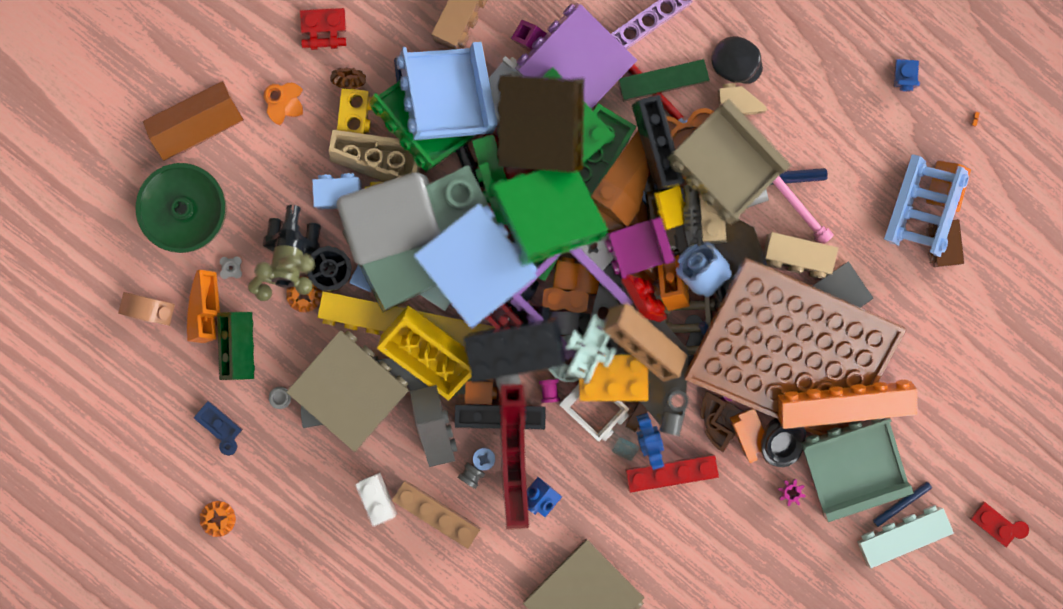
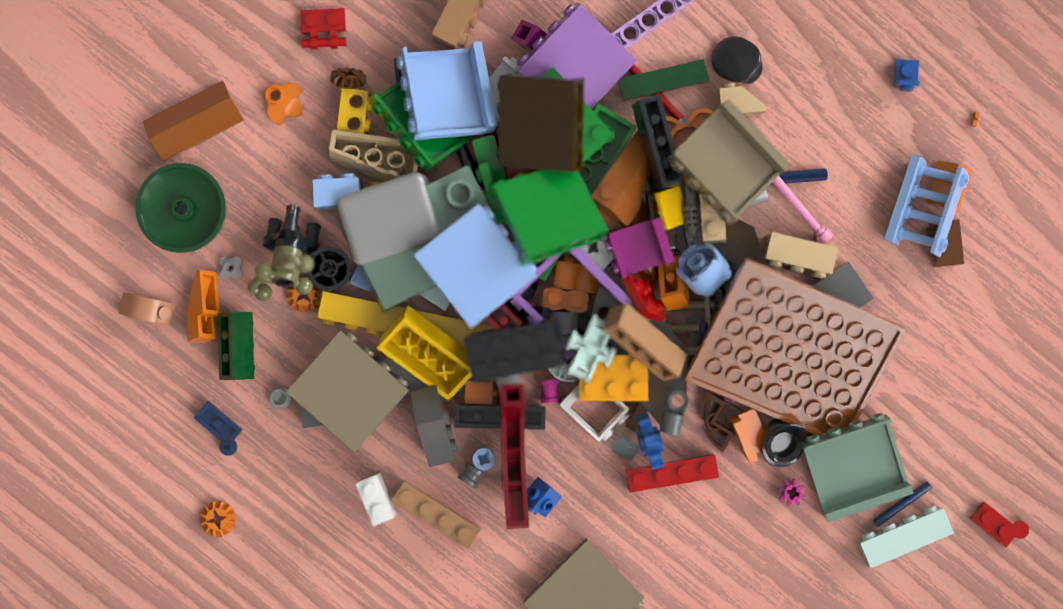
brick [778,380,918,429] -> none

